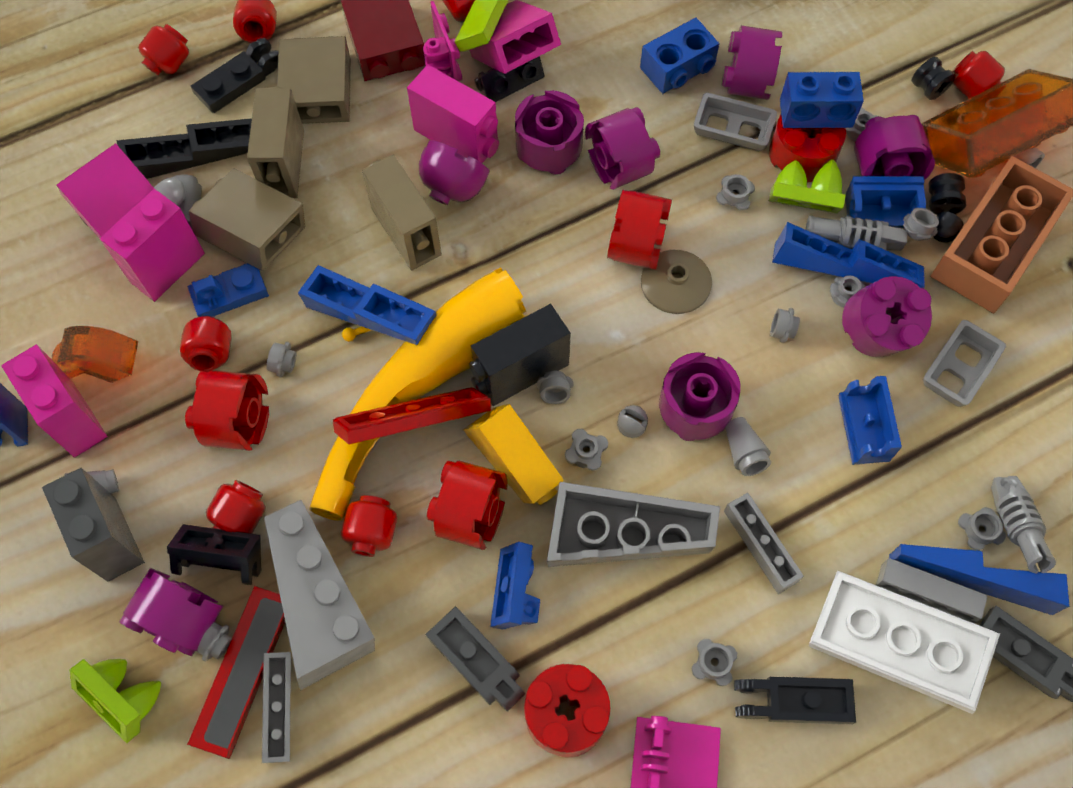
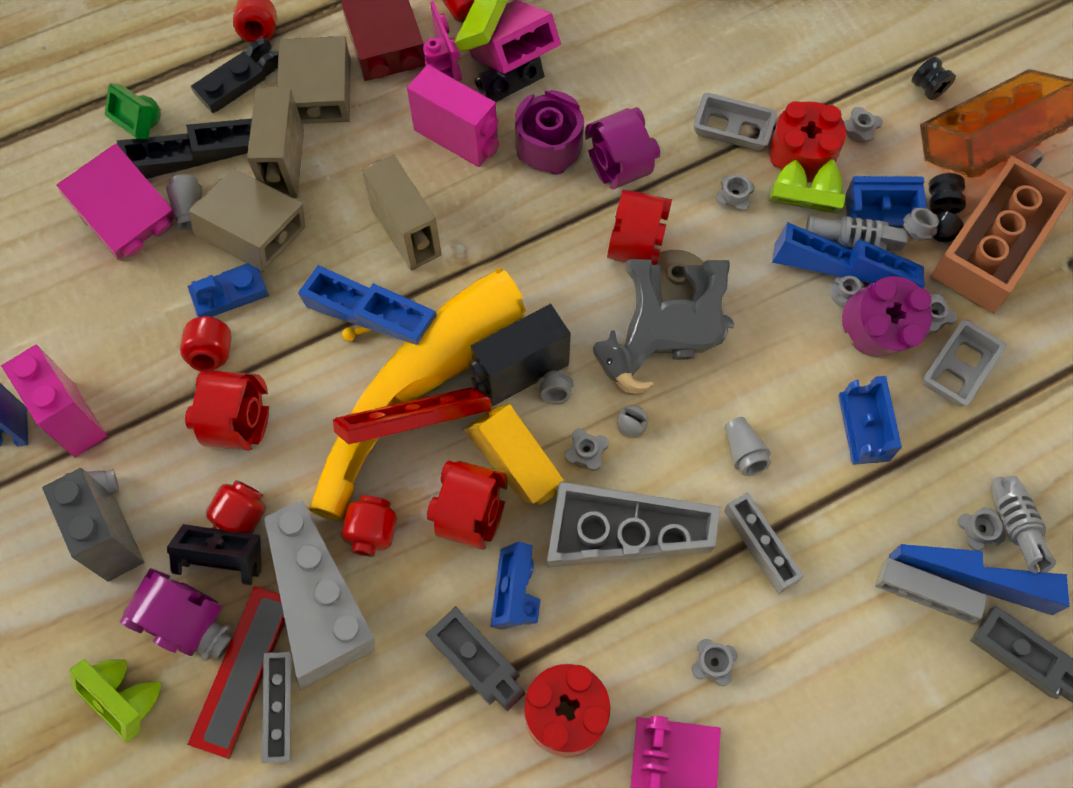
clear orange brick [52,326,138,383] -> none
dark pink brick [99,189,205,302] -> none
red head [138,24,189,76] -> none
light grey hinge [154,178,187,206] -> none
light grey plate [267,342,297,377] -> none
magenta cylinder [419,140,490,205] -> none
blue brick [640,17,720,94] -> none
magenta brick [659,352,741,441] -> none
magenta brick [721,25,782,100] -> none
black hinge [734,676,856,724] -> none
light grey plate [770,308,800,343] -> none
blue brick [780,72,864,128] -> none
white tile [809,571,1000,714] -> none
magenta brick [854,115,935,180] -> none
red head [952,51,1005,102] -> none
none -> green tile [105,83,161,140]
none -> dark grey animal [593,259,734,395]
none -> light grey plate [928,293,957,332]

